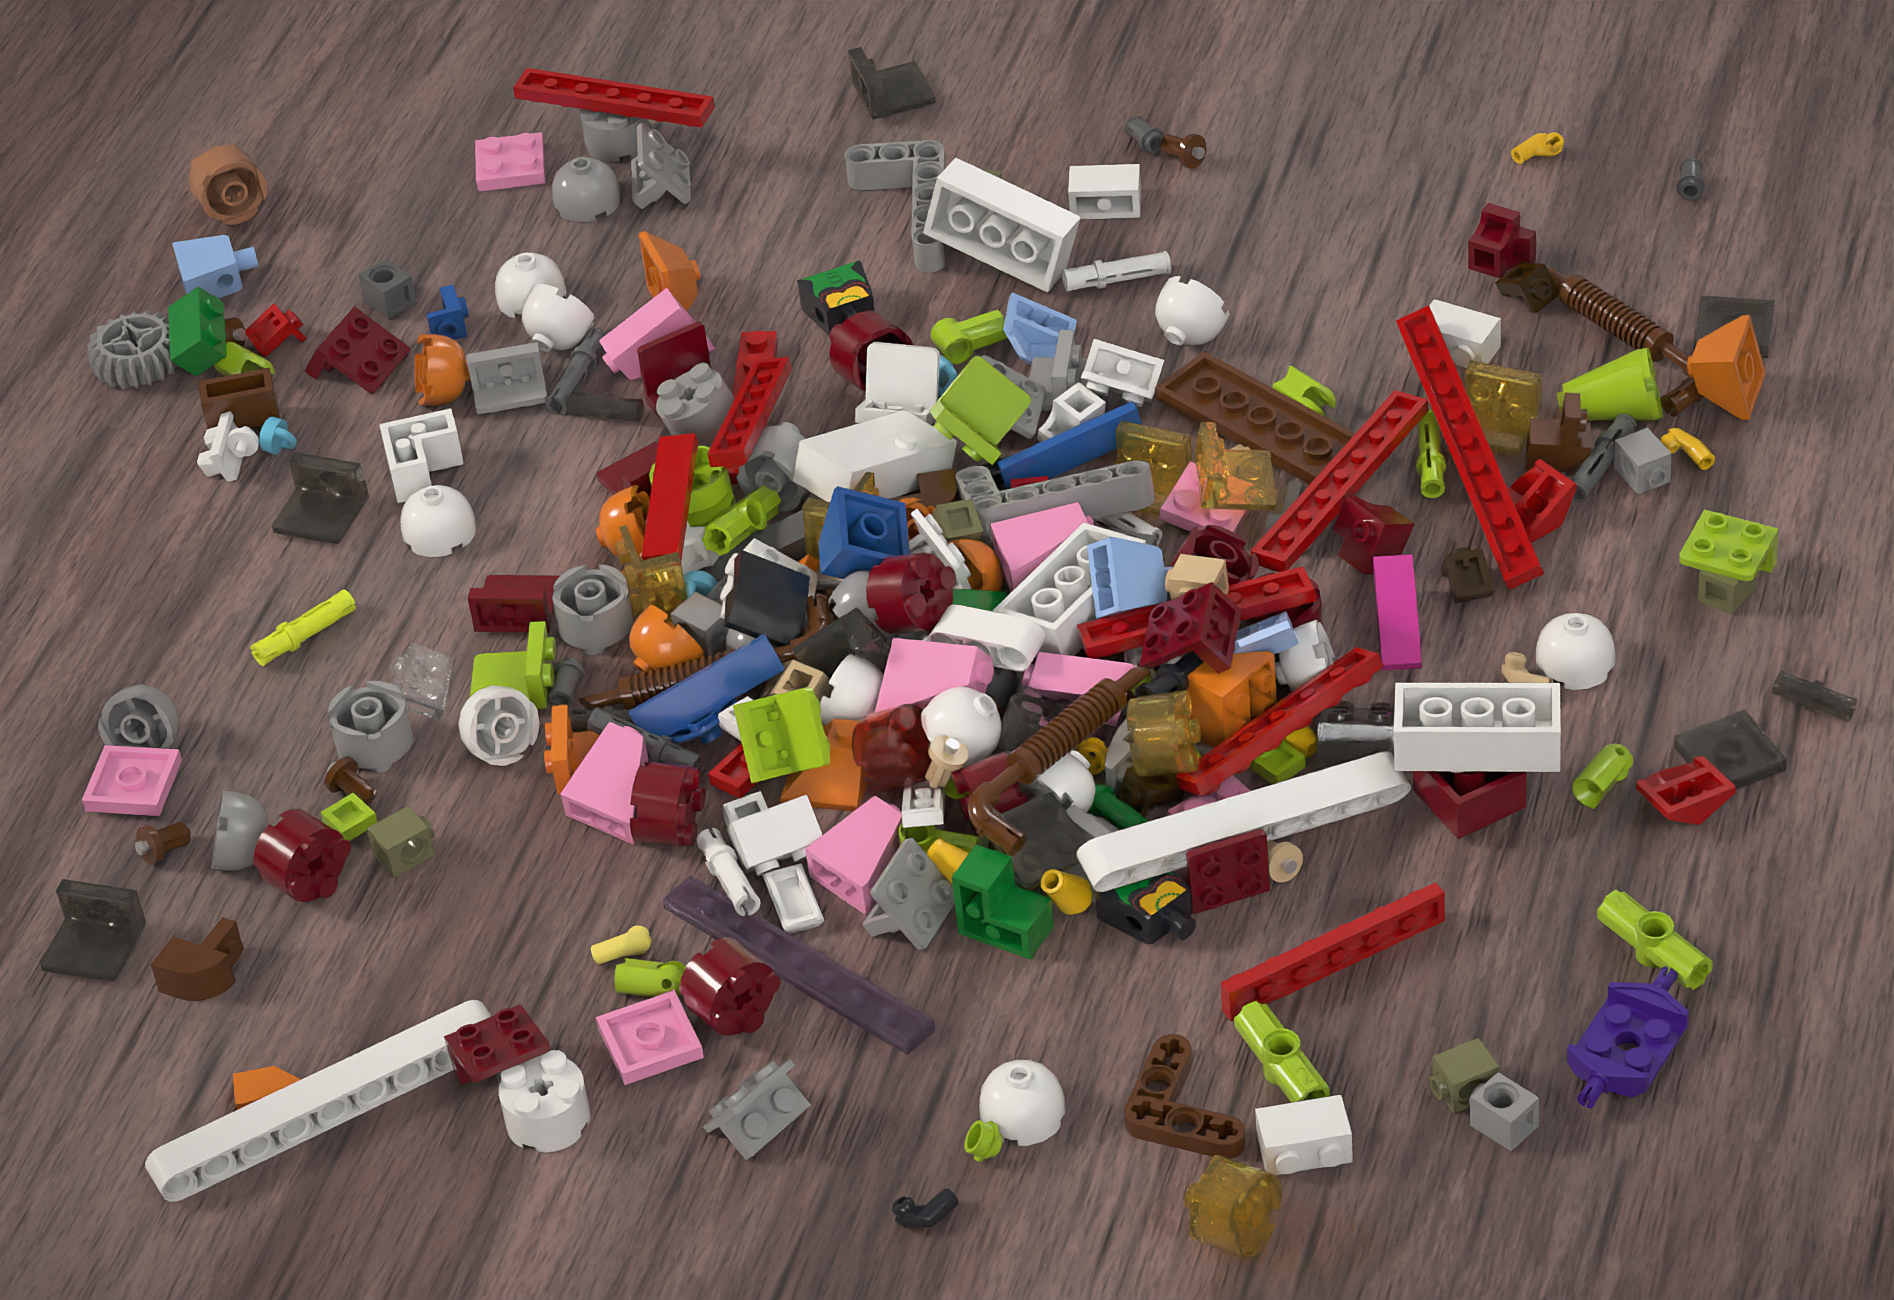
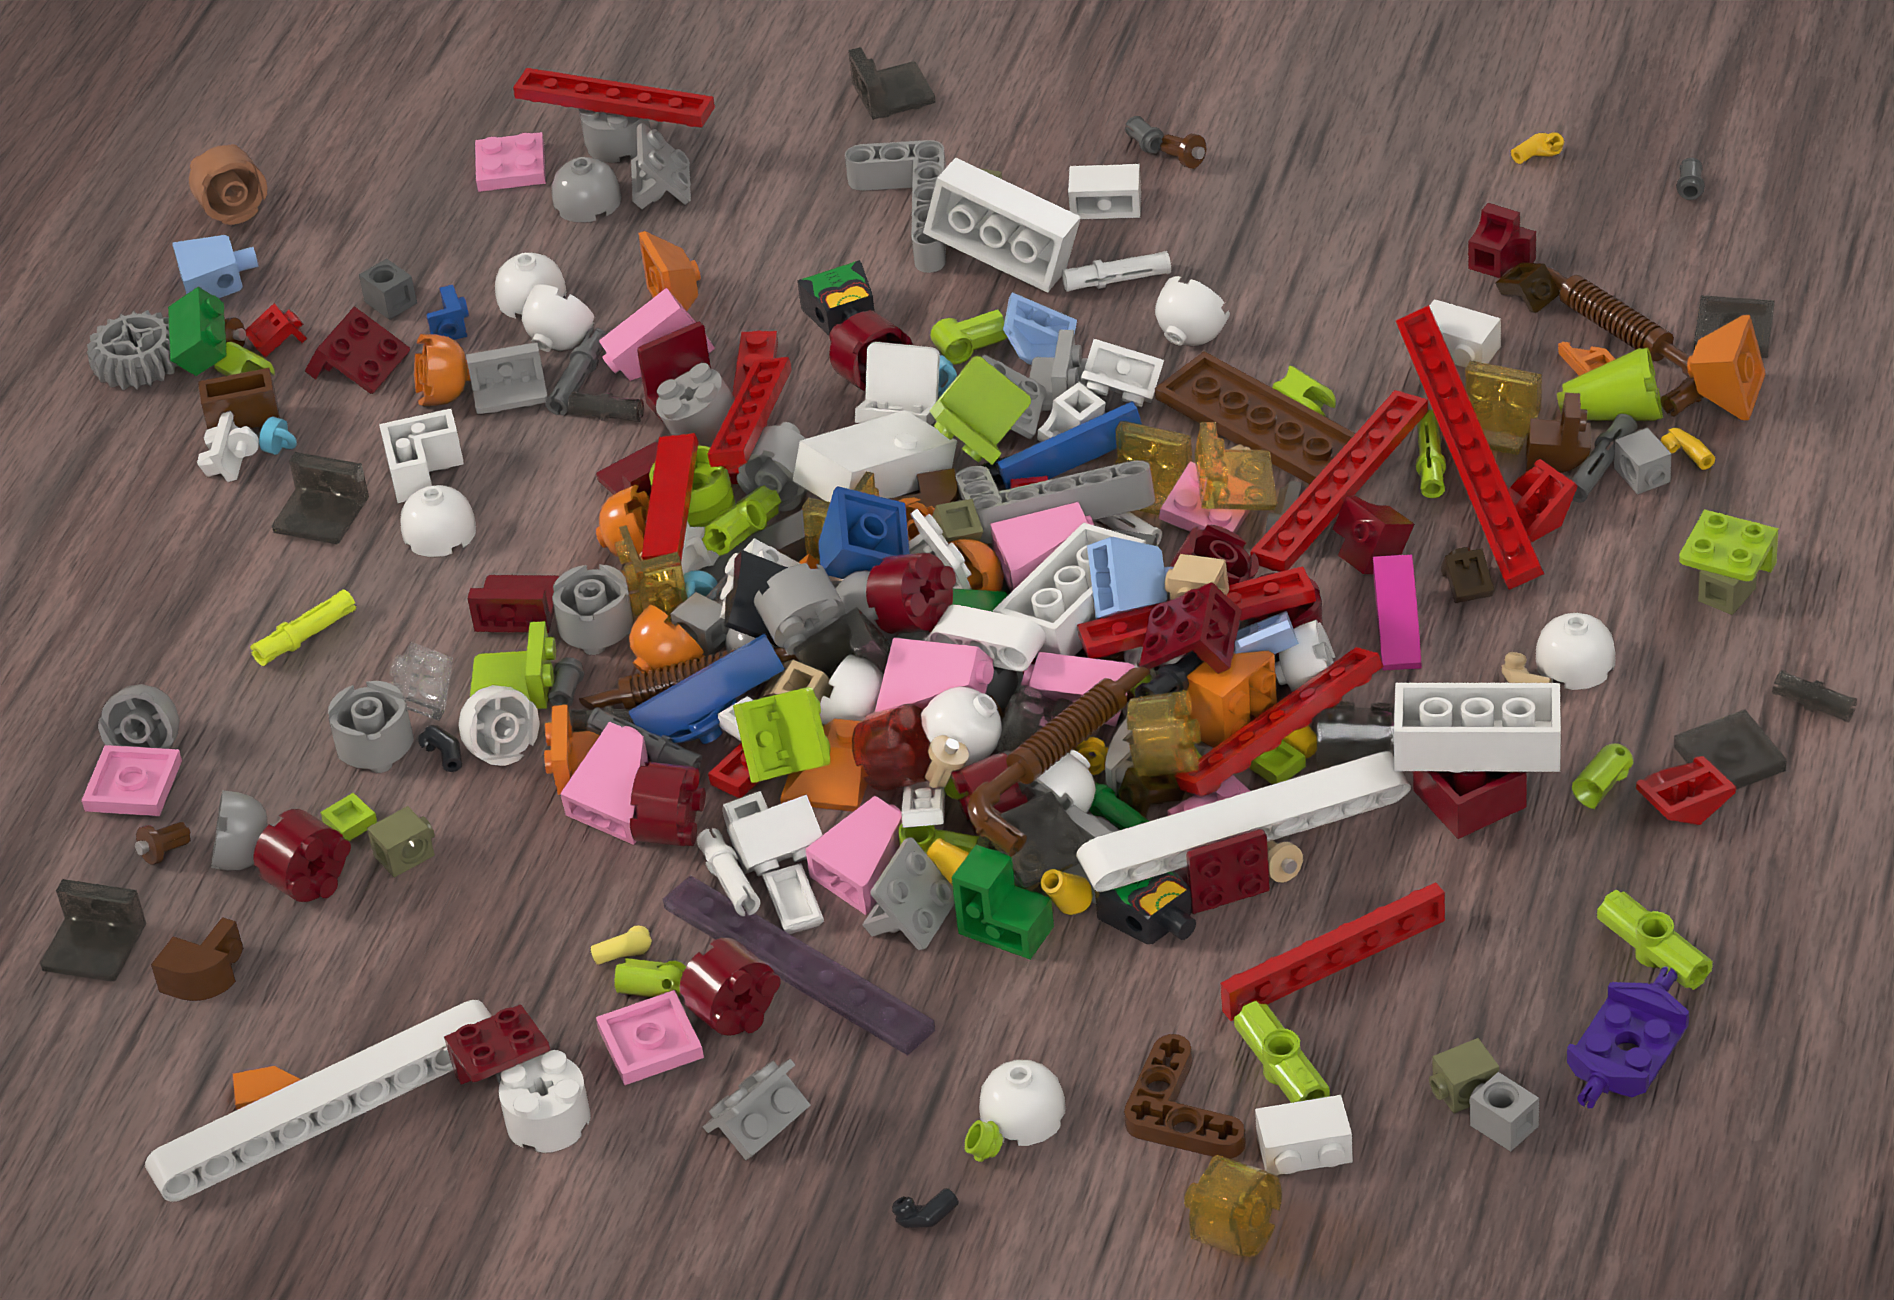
reddish brown piece [324,756,377,806] -> none
none -> black arm [418,725,462,772]
none -> light grey brick [754,563,845,655]
none -> orange tile [1558,342,1615,376]

